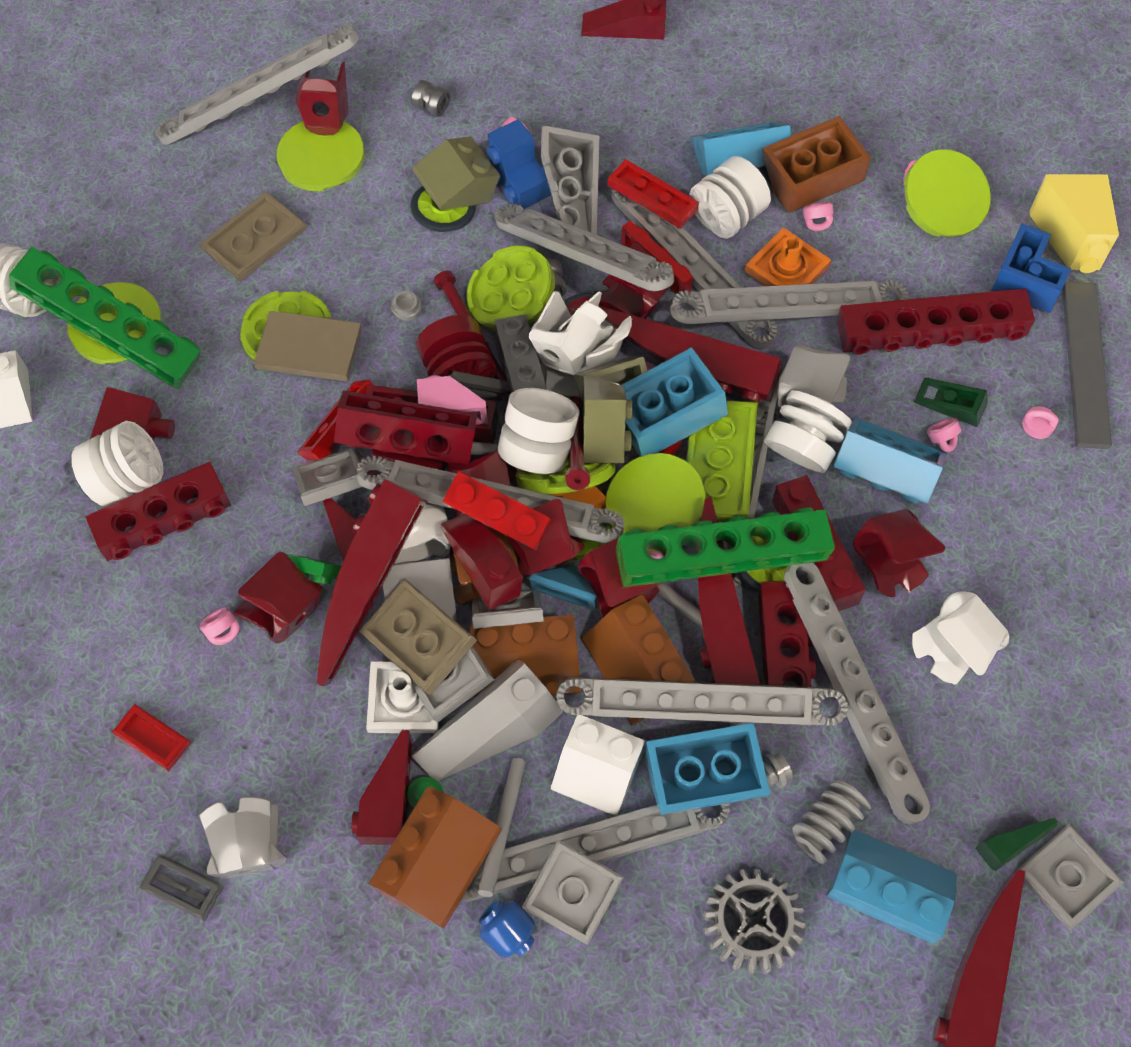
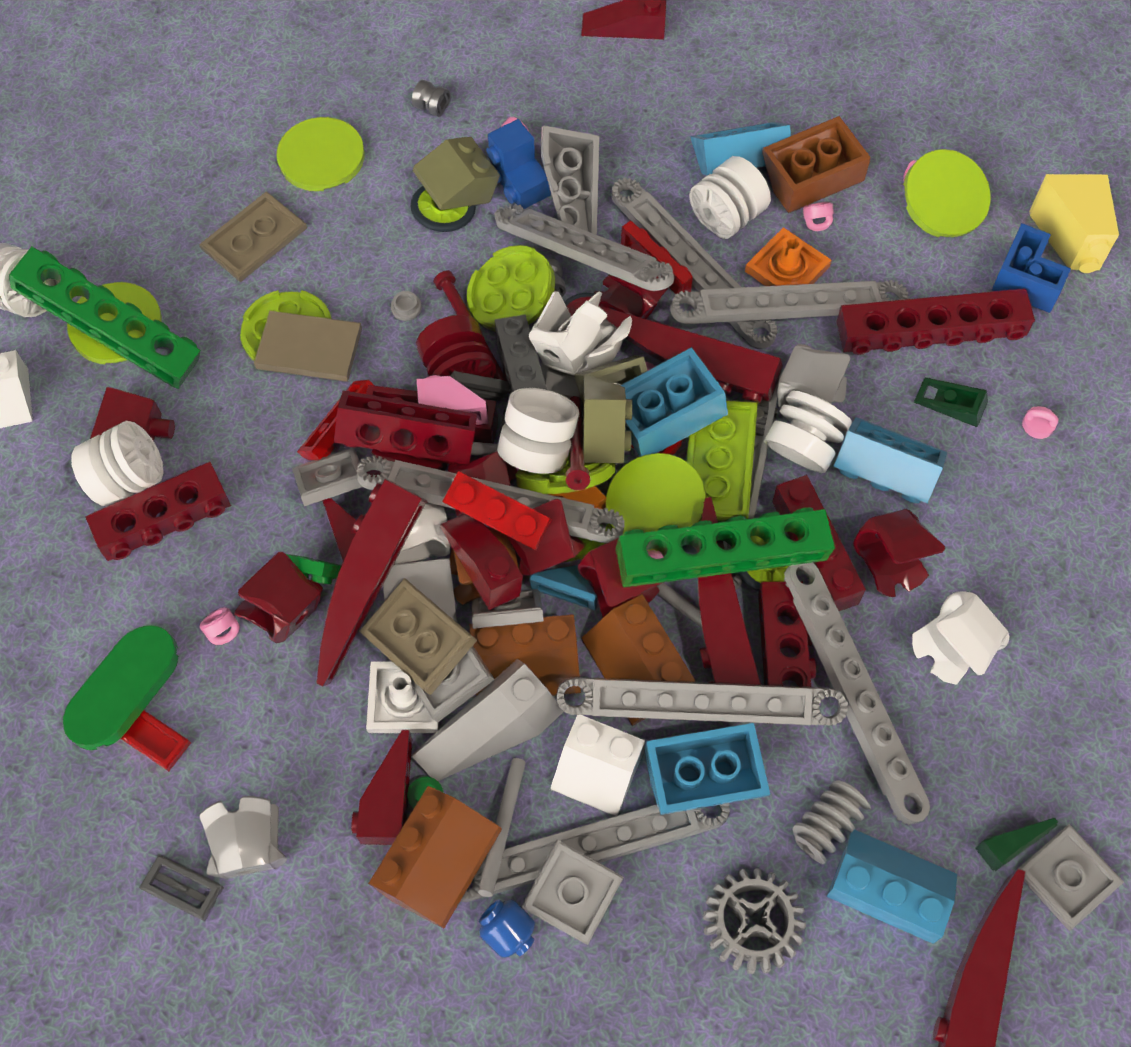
light grey plate [155,24,359,145] -> none
dark red piece [295,62,348,135] -> none
red plate [608,159,699,229] -> none
light grey plate [763,753,793,789] -> none
bright pink tile [927,418,962,453] -> none
dark grey tile [1062,282,1112,449] -> none
none -> green tile [63,626,179,750]

